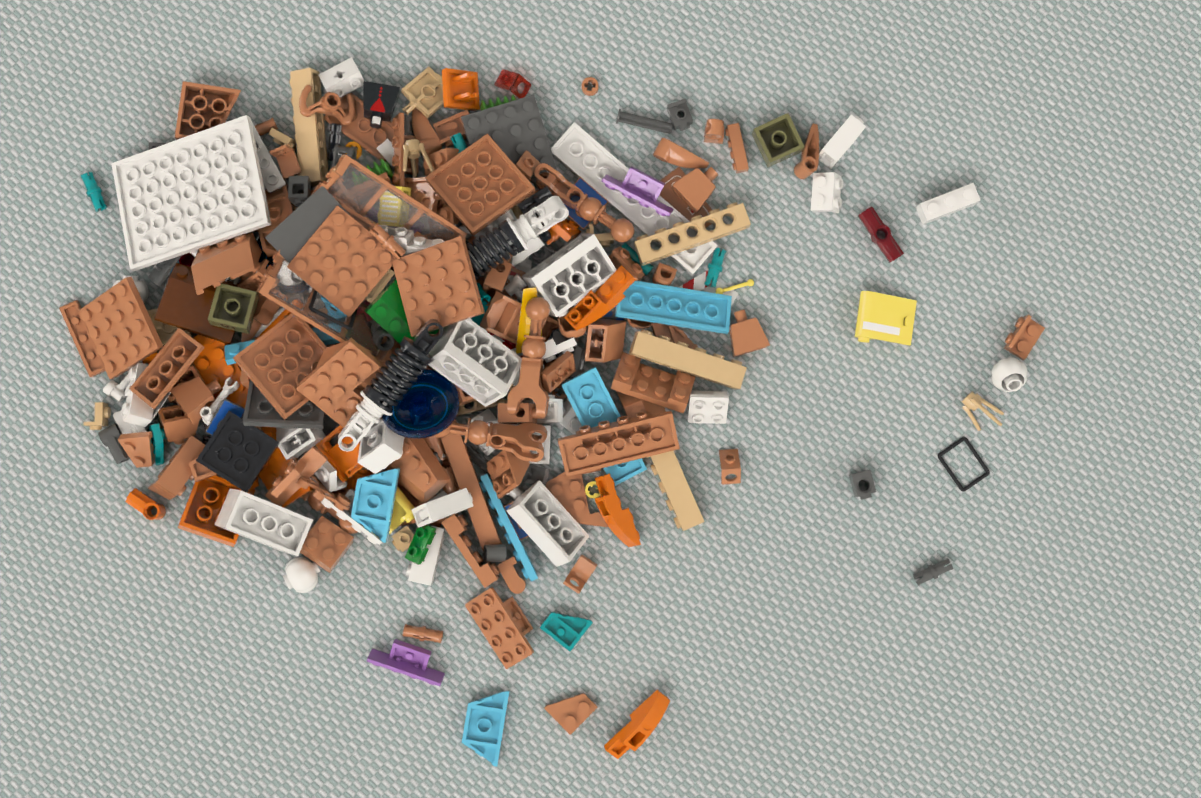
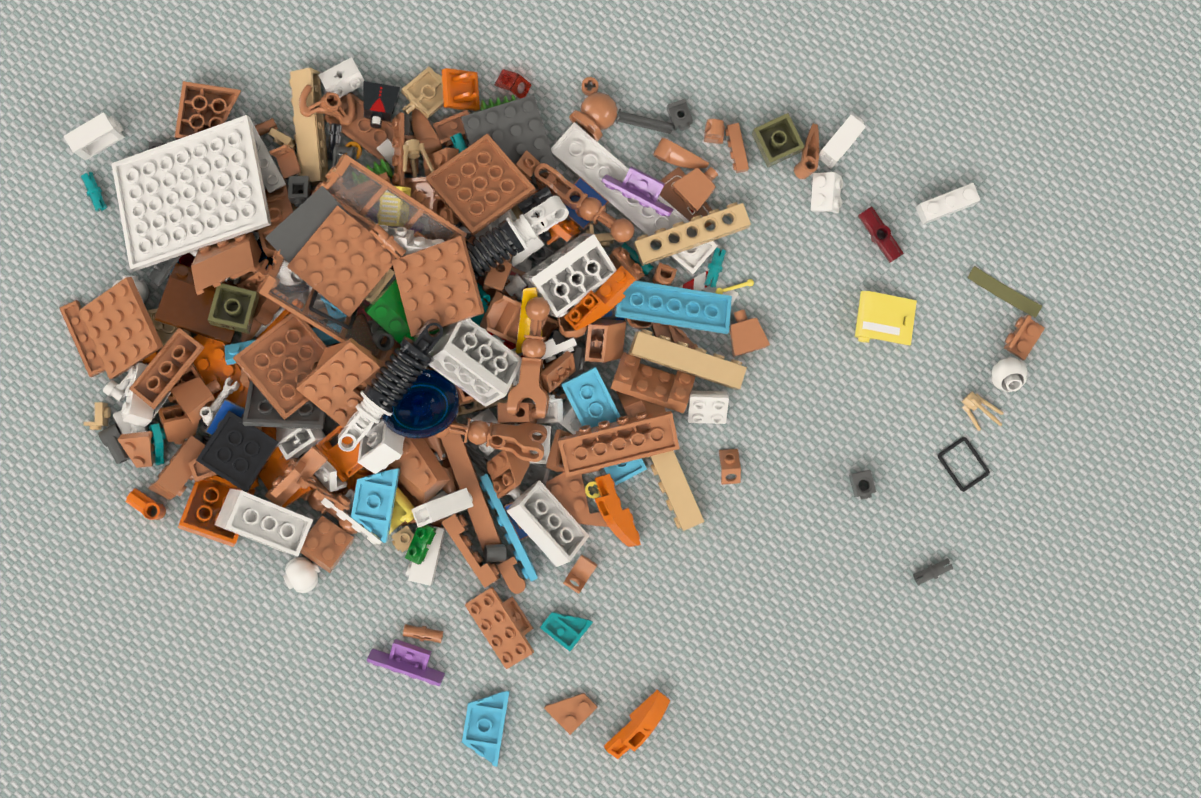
none -> white window [64,112,125,161]
none -> nougat slope [546,429,572,472]
none -> nougat tile [569,92,618,142]
none -> olive sticker [968,266,1042,318]

